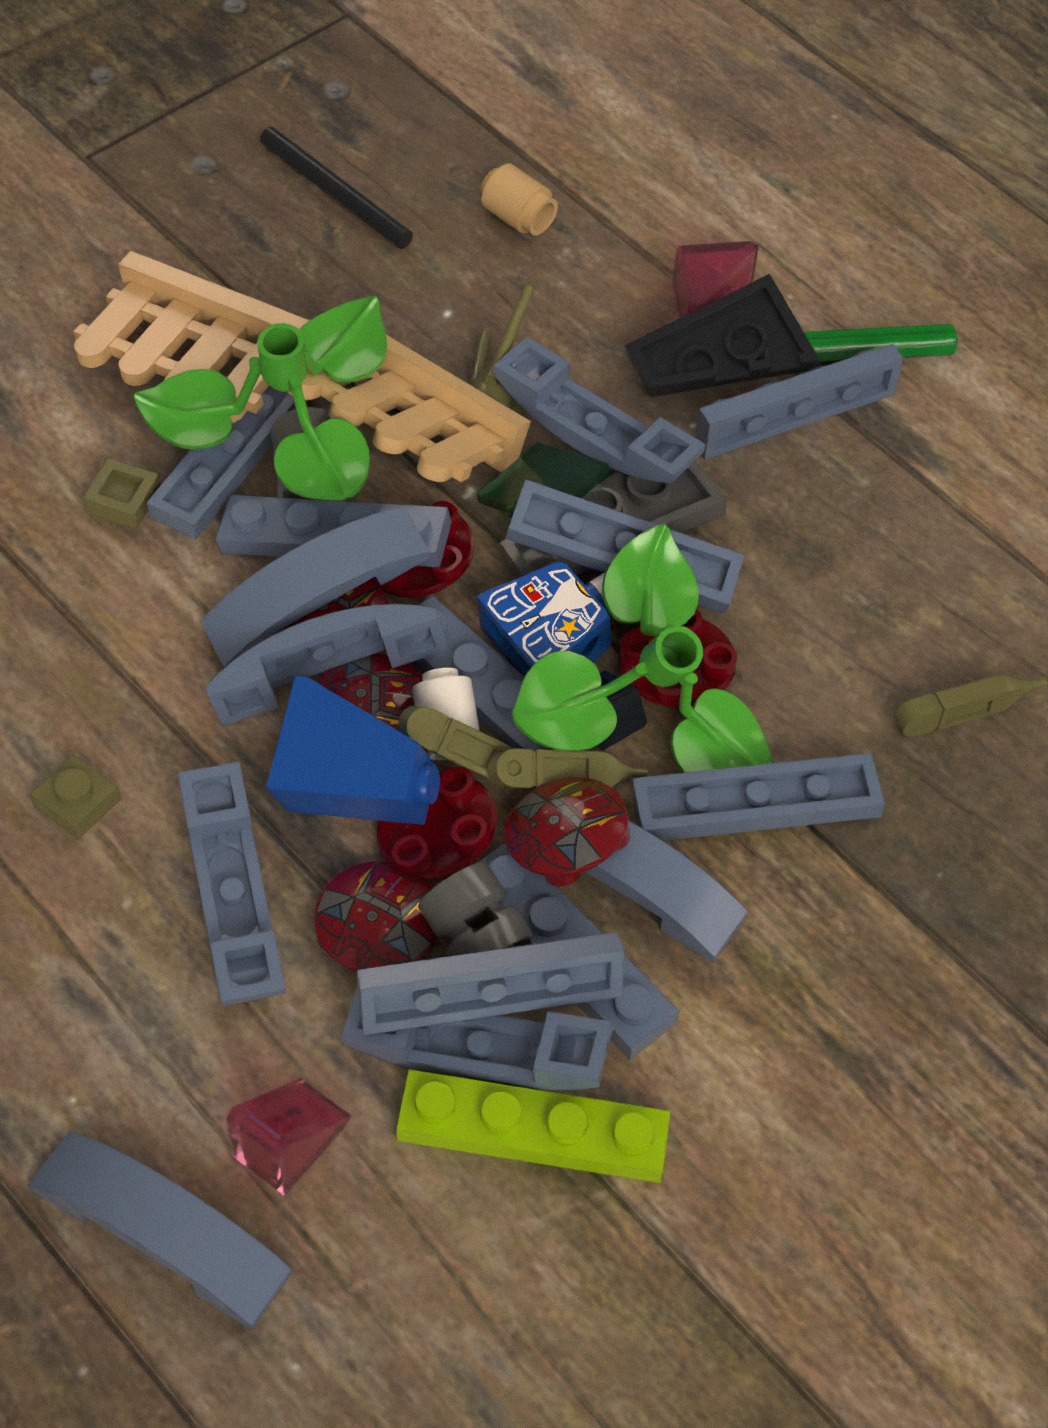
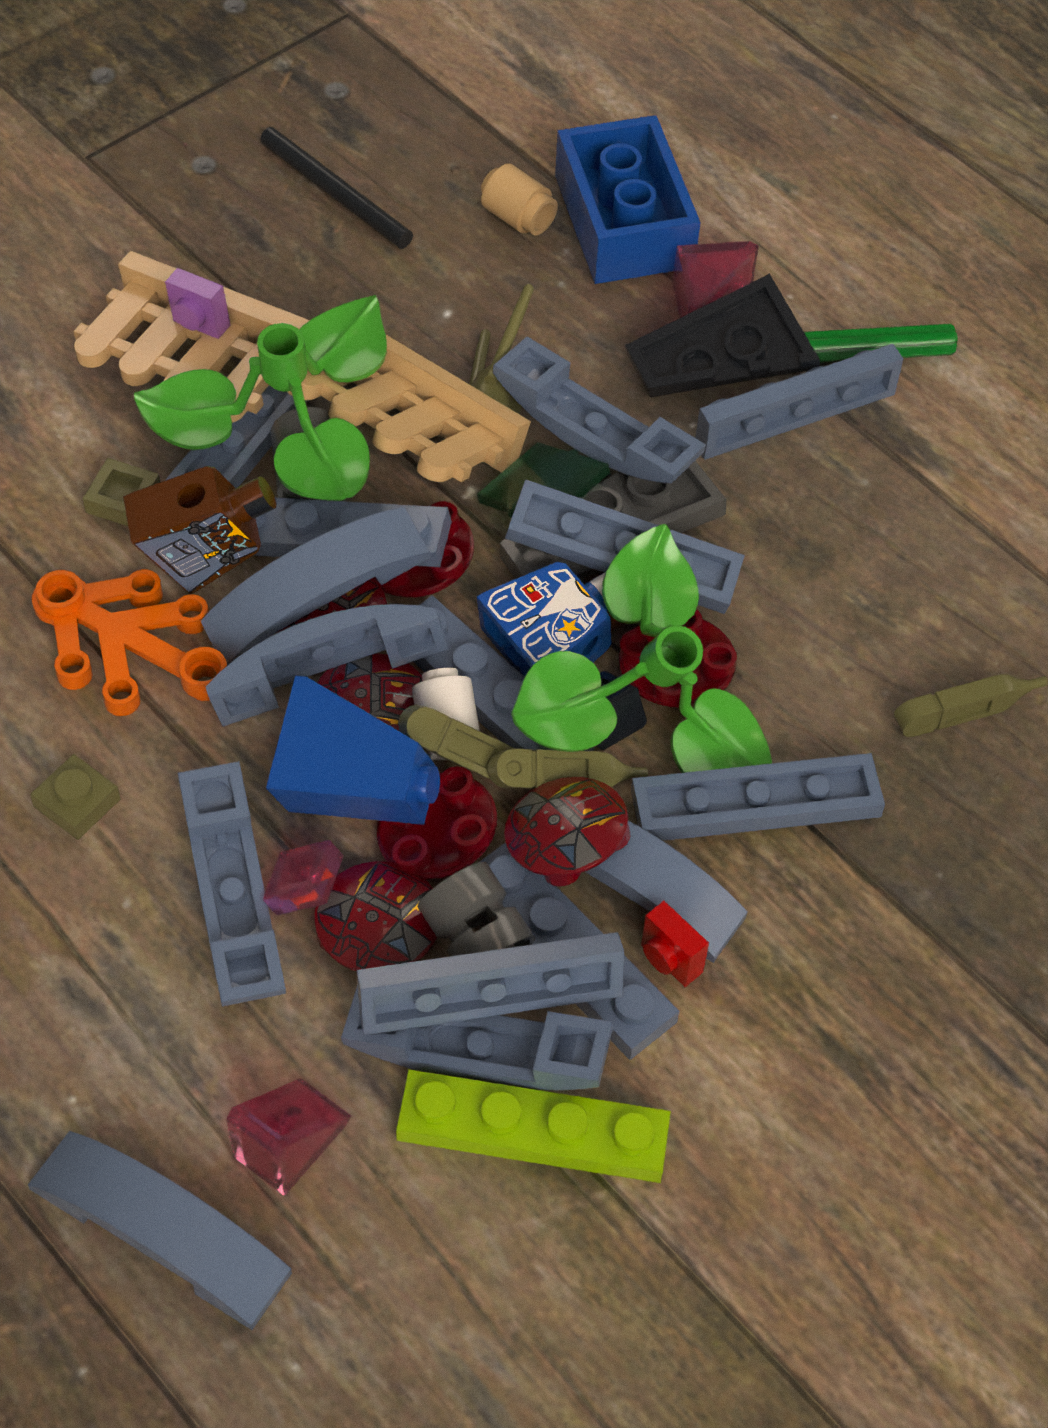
none -> orange plant [32,569,227,716]
none -> reddish brown torso [123,466,277,594]
none -> medium lavender plate [165,268,231,339]
none -> clear pink plate [263,840,344,915]
none -> blue brick [555,115,701,284]
none -> red plate [641,900,709,988]

